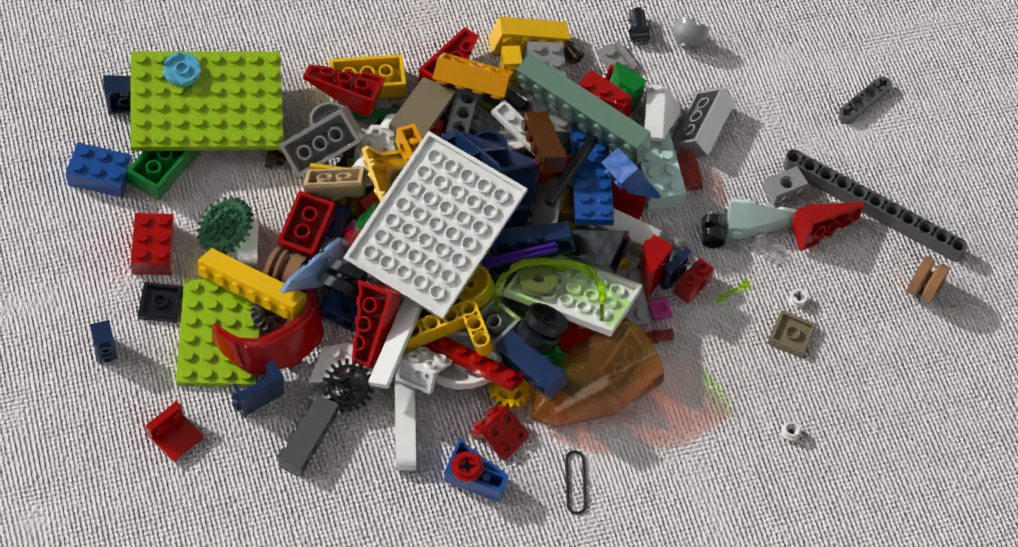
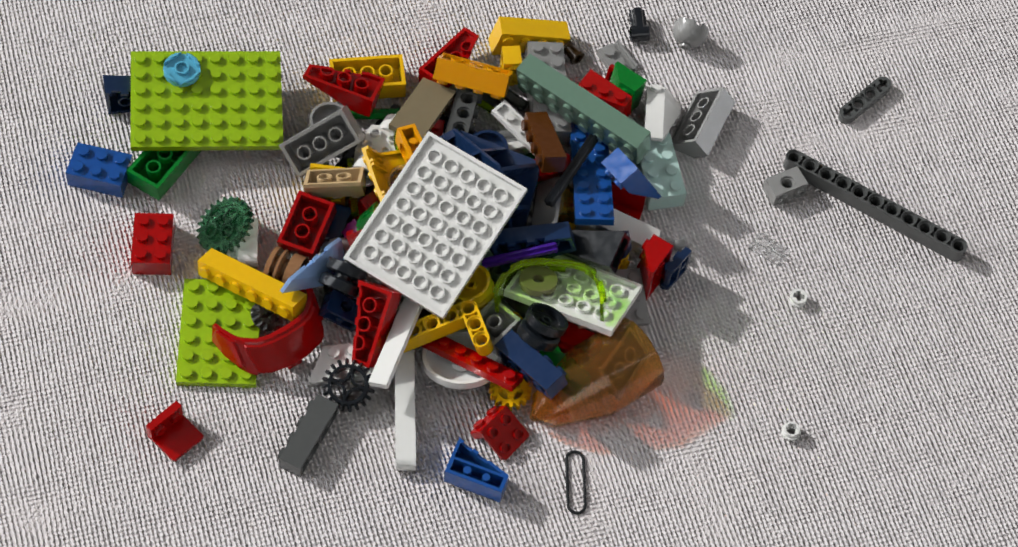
dark blue brick [90,320,118,363] -> none
black tile [137,282,183,323] -> none
dark blue panel [231,361,284,417] -> none
dark brown tile [264,150,286,169] -> none
white bracket [395,347,452,394] -> none
red gear [451,452,484,483] -> none
clear red axle [636,328,674,344] -> none
dark pink plate [648,298,673,322] -> none
red brick [673,258,715,304] -> none
clear red hinge [676,149,703,192] -> none
black wheel [701,213,726,249] -> none
clear neon green hinge [717,280,750,302] -> none
light aqua wedge [725,199,796,239] -> none
dark tan tile [767,310,817,358] -> none
red wedge [792,202,865,251] -> none
medium nougat wheel [906,255,950,305] -> none

